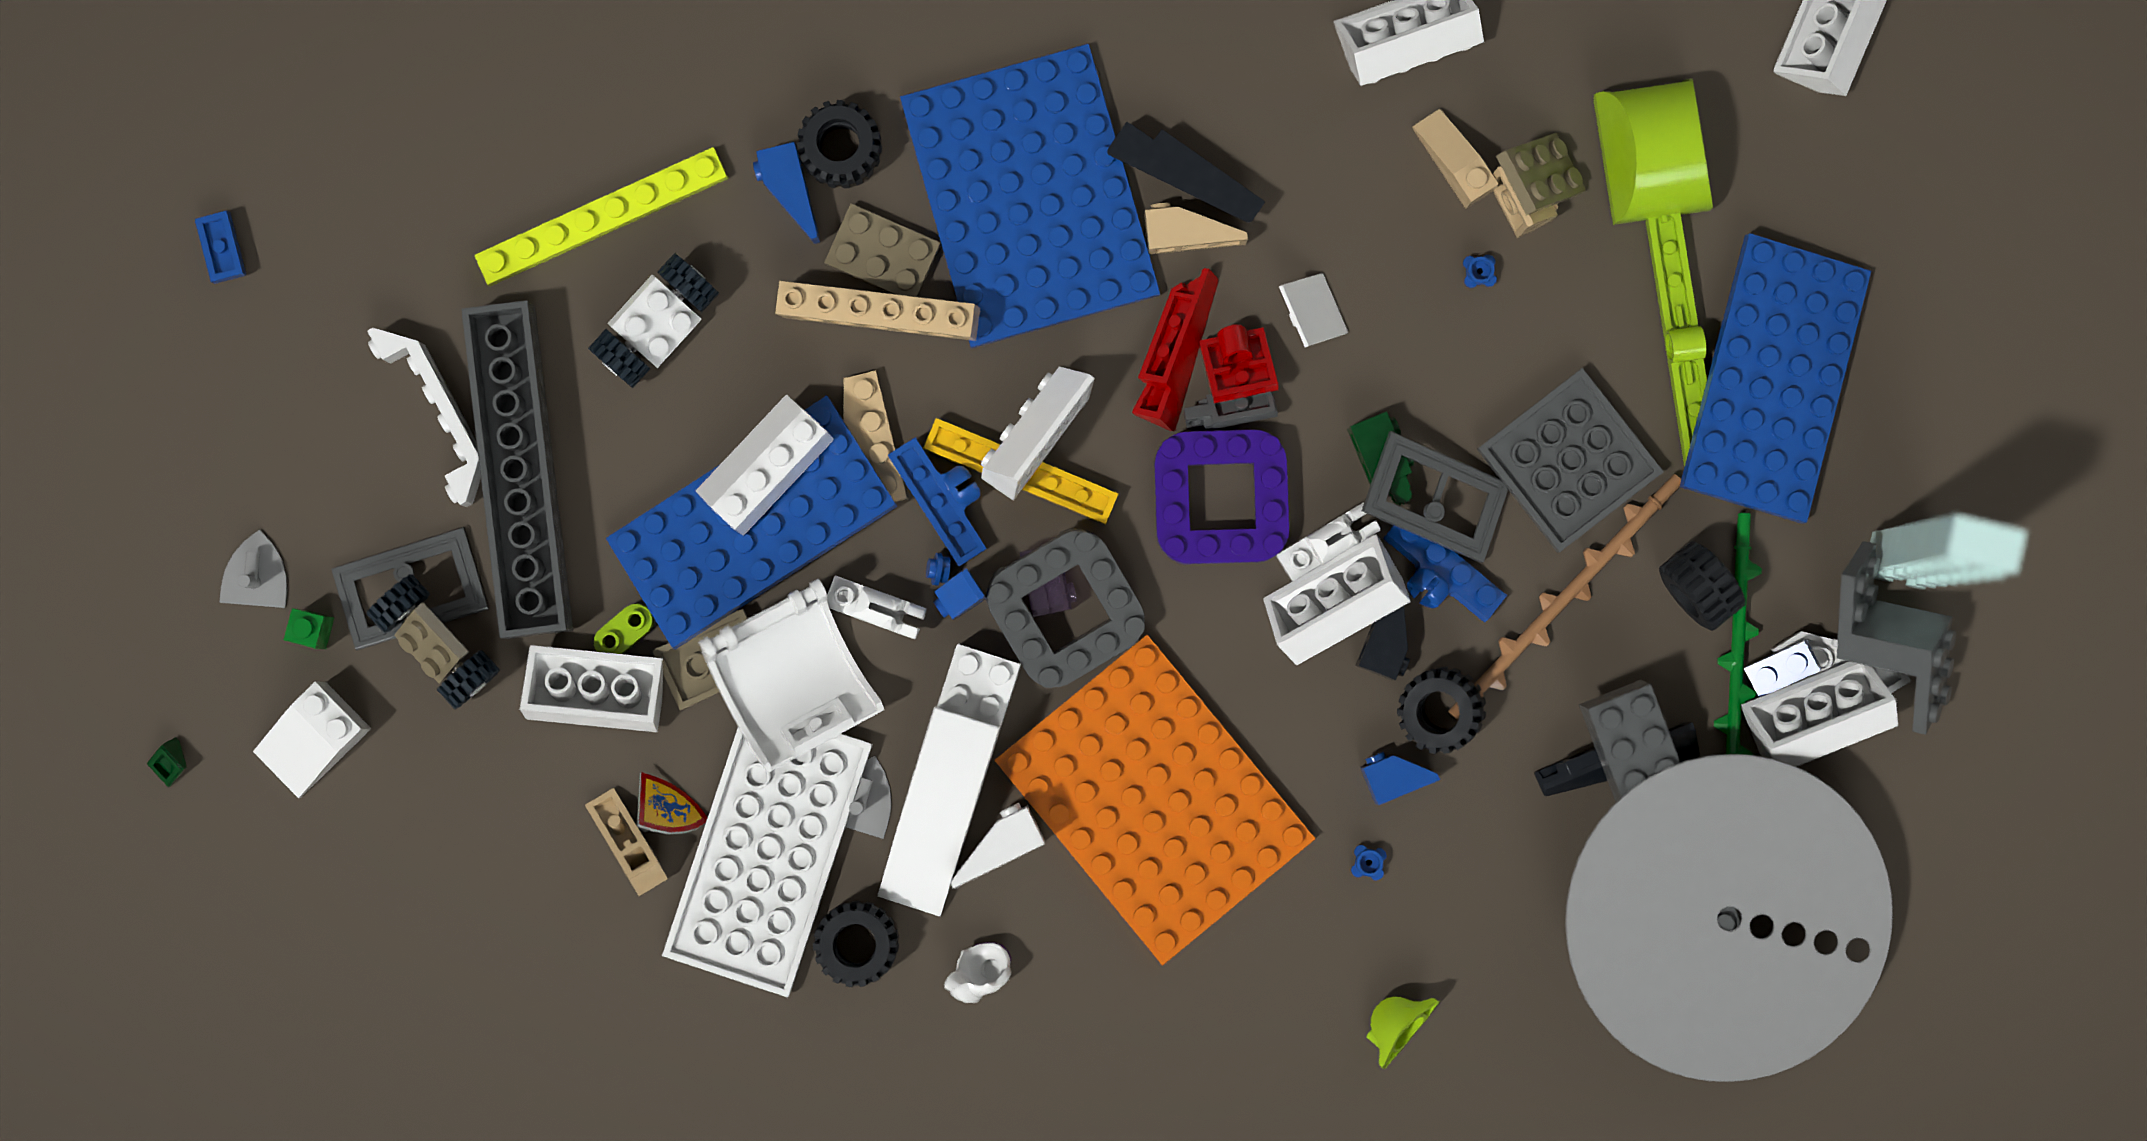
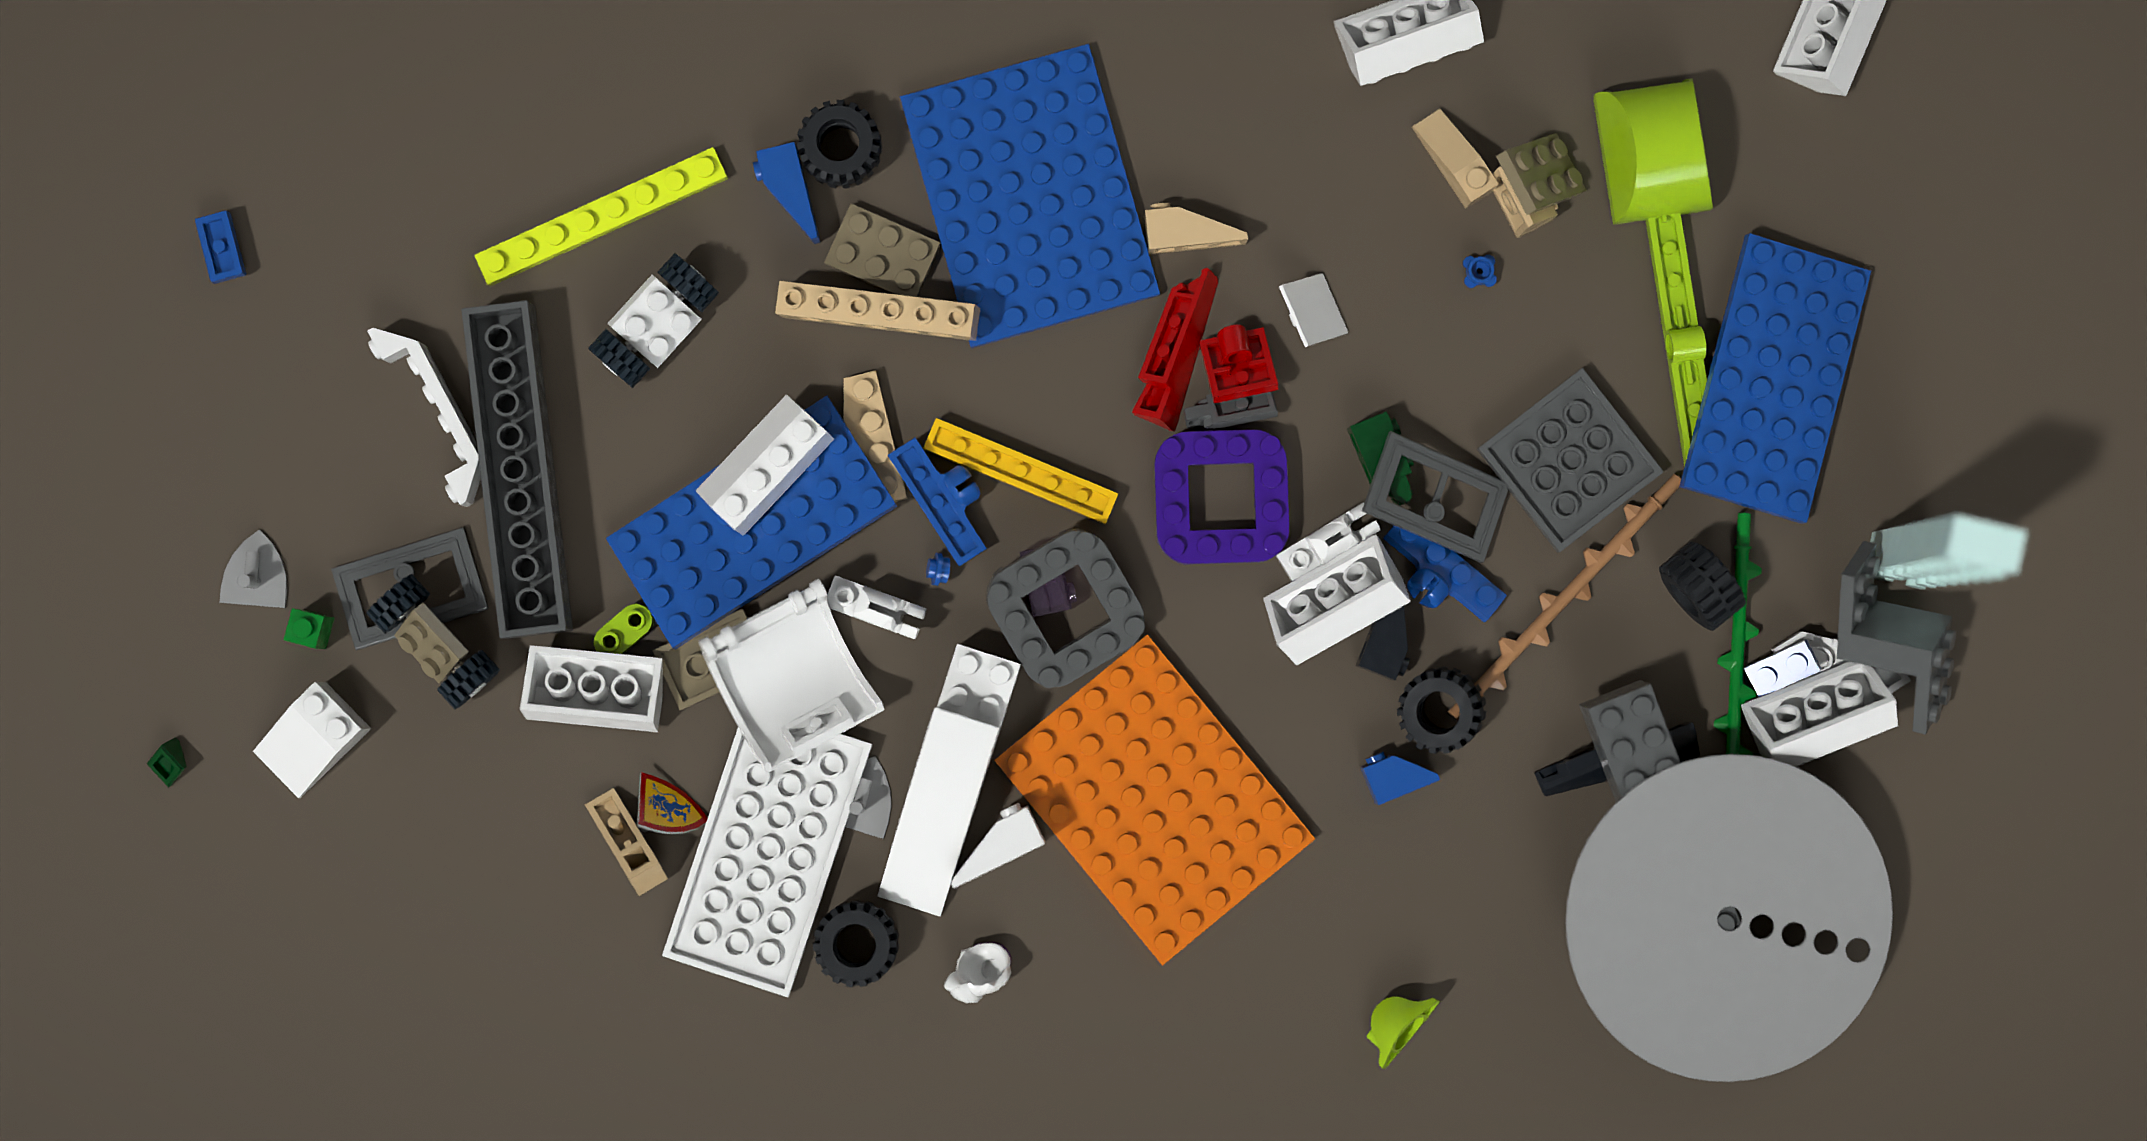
blue slope [933,569,986,620] -> none
white slope [980,366,1095,501] -> none
black wedge [1107,121,1265,223] -> none
blue plate [1351,845,1387,881] -> none

